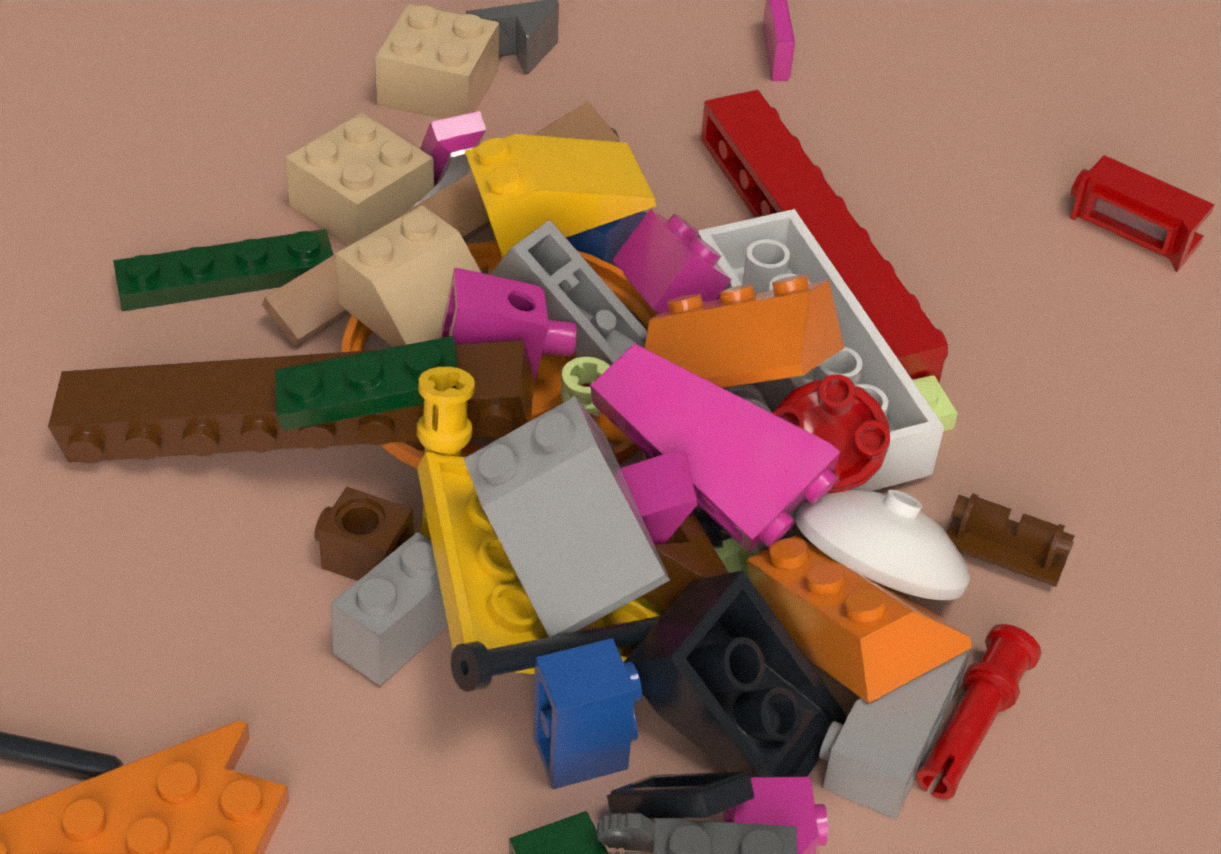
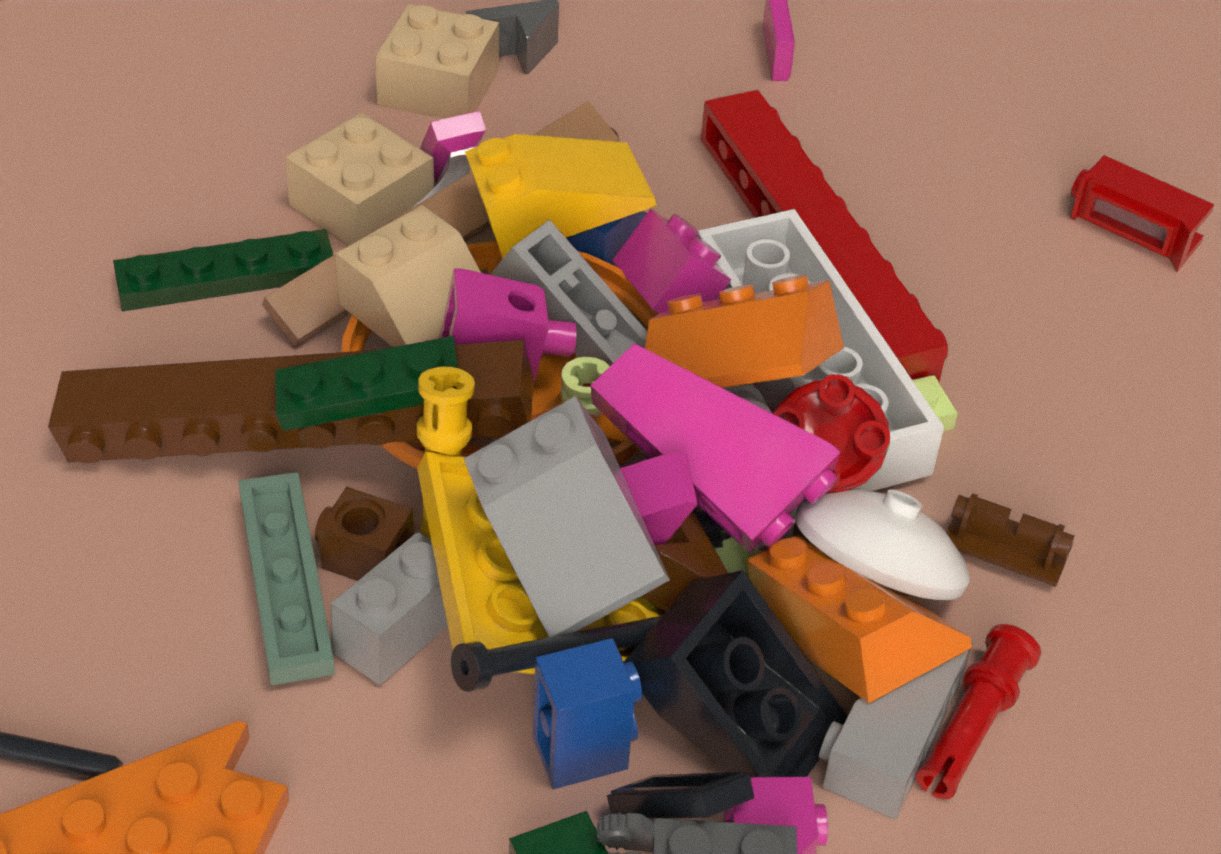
none -> sand green plate [238,472,335,685]

